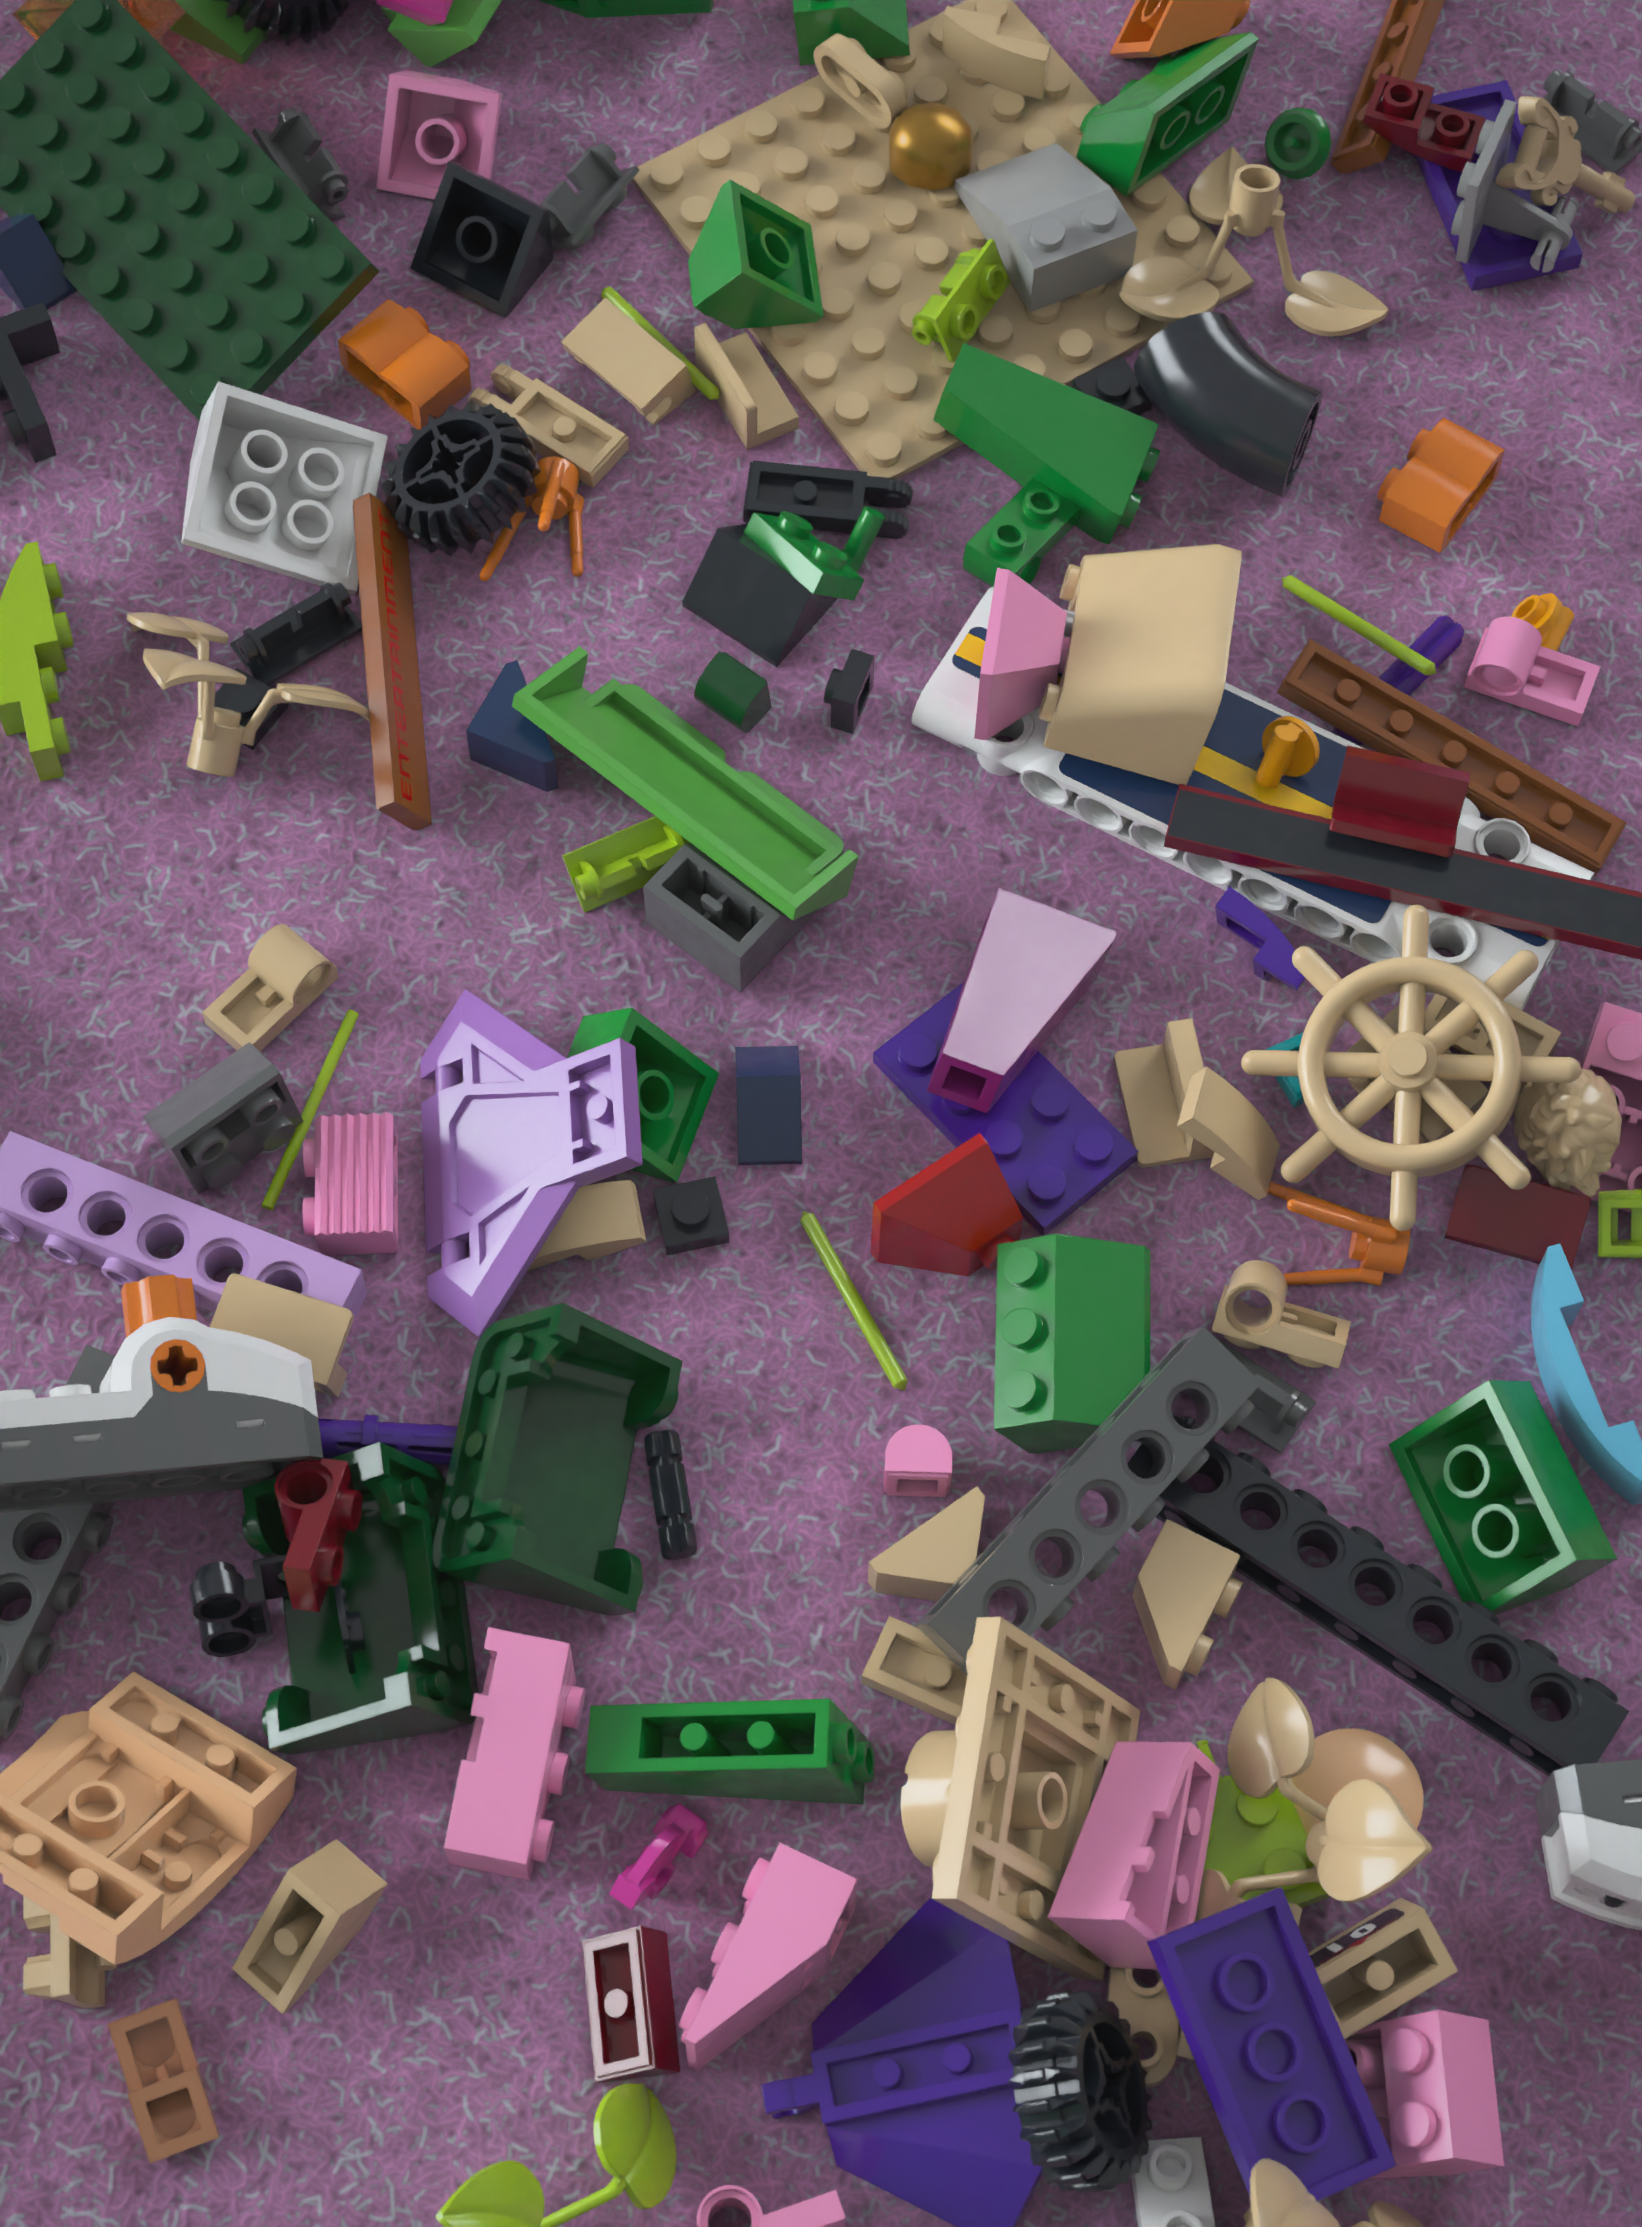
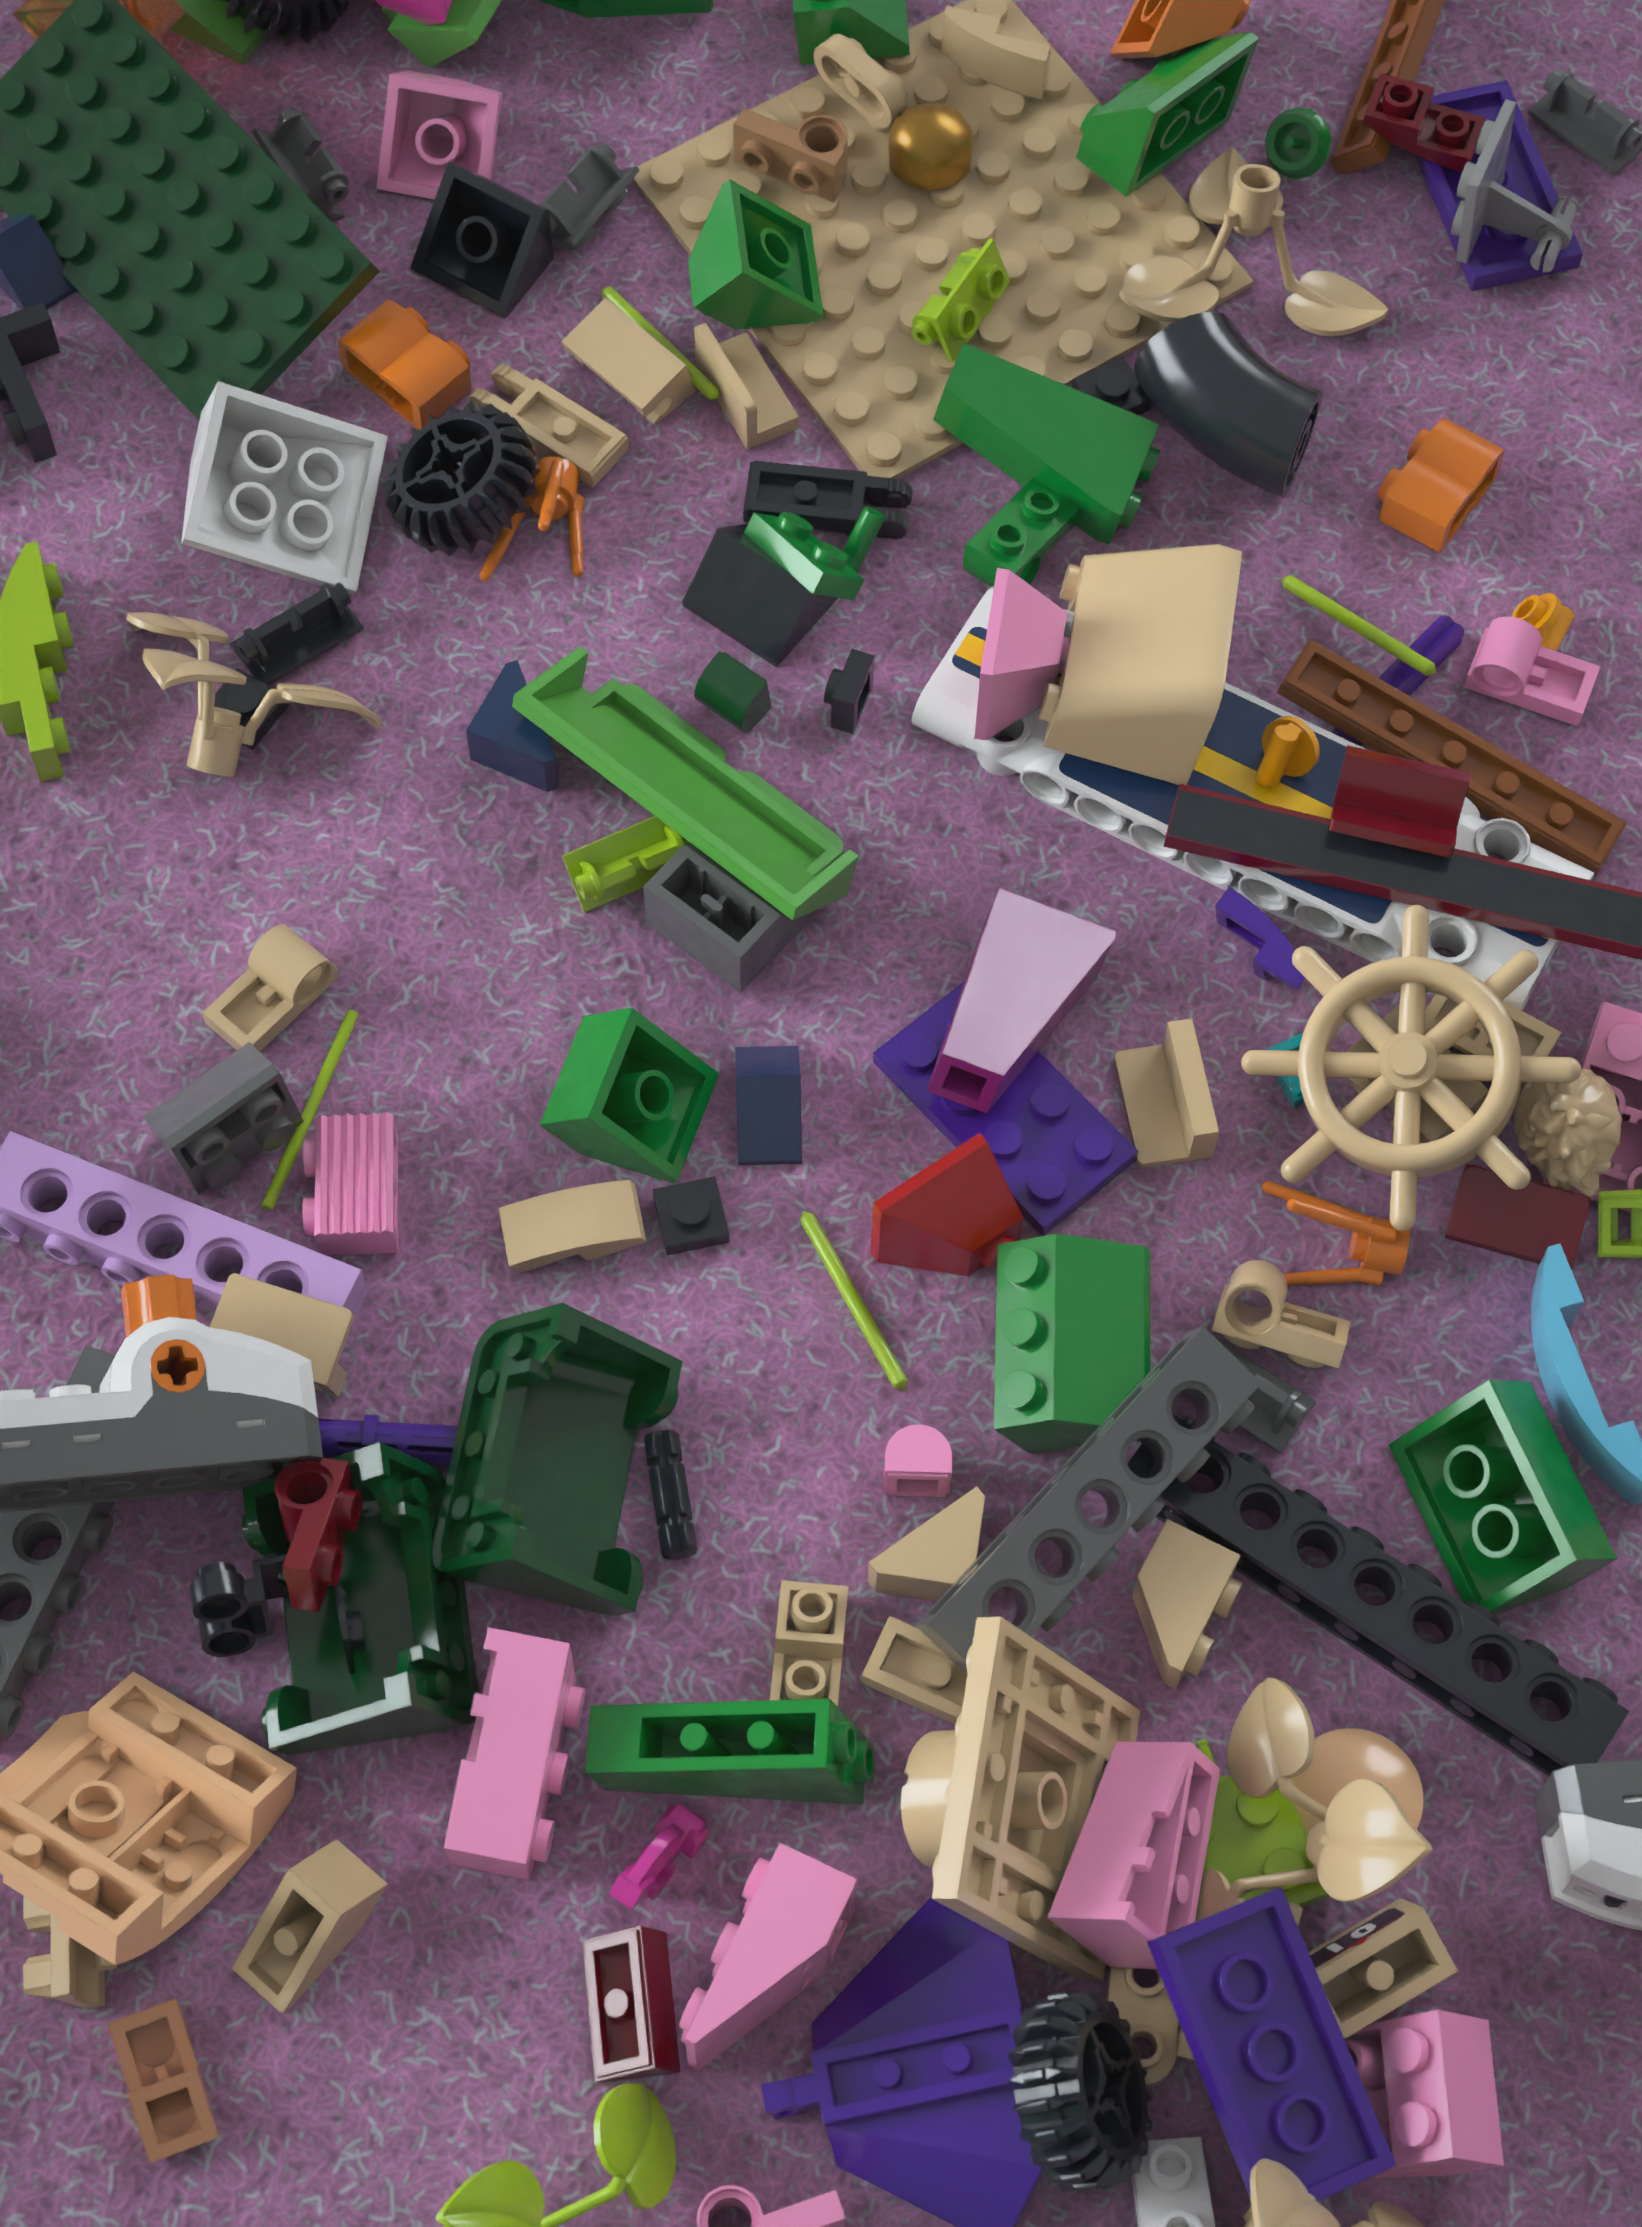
dark orange tile [353,493,432,830] -> none
medium lavender plate [420,989,643,1338] -> none
light grey slope [954,143,1138,312] -> none
tan slope [1177,1067,1280,1200] -> none
tan piece [1495,96,1635,213] -> none
none -> medium nougat plate [733,108,848,203]
none -> tan slope [770,1580,848,1707]

